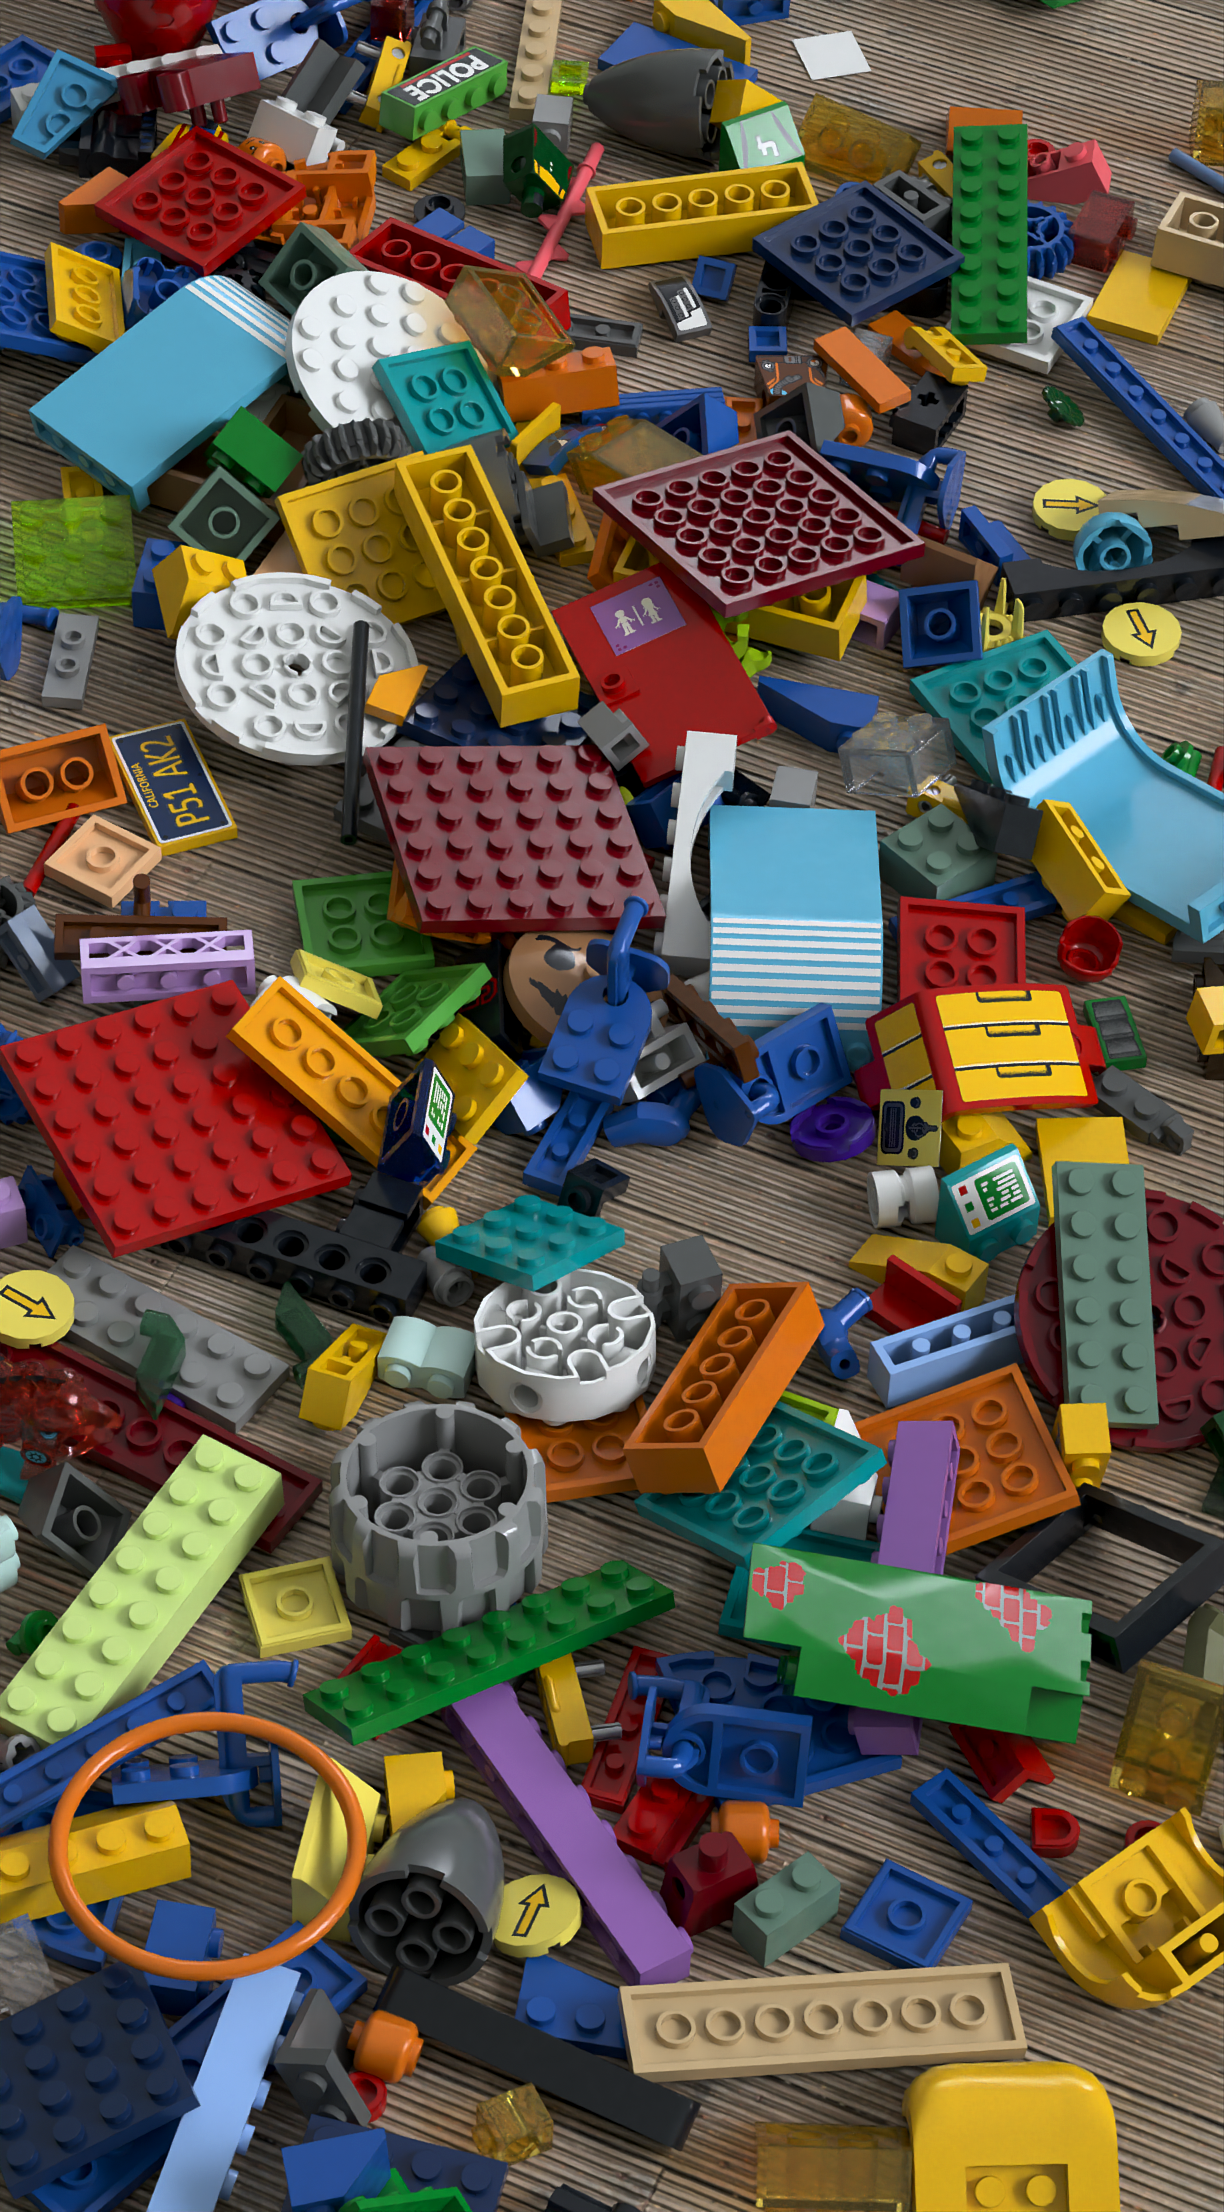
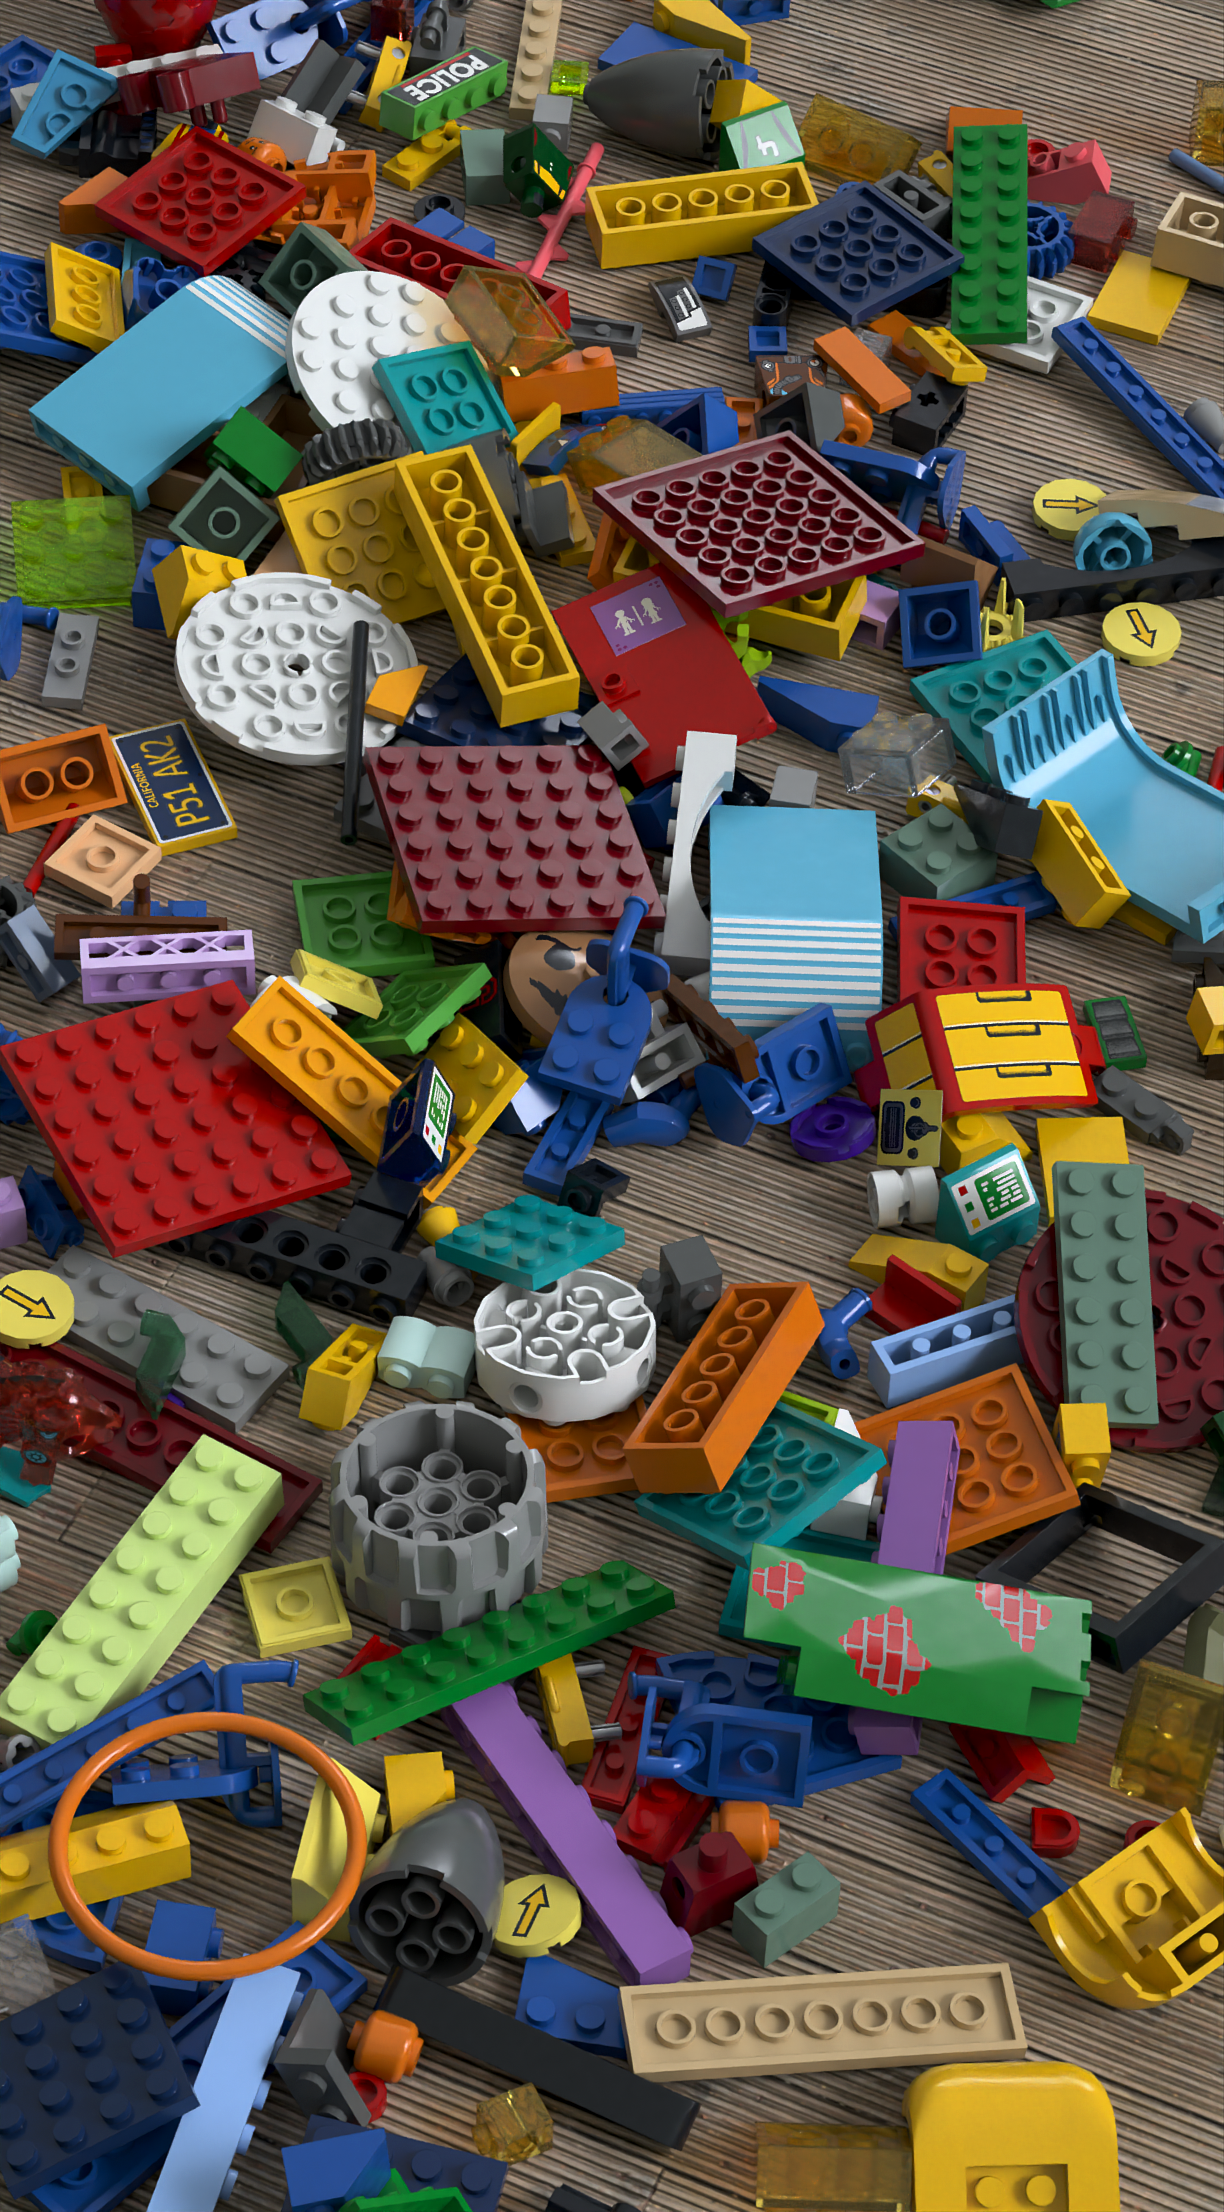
dark grey slope [17,1461,132,1579] -> none
white sticker [792,31,871,80] -> none
blue tile [840,1858,973,1969] -> none
dark green piece [1042,386,1085,427] -> none
red hair [1057,915,1123,983] -> none

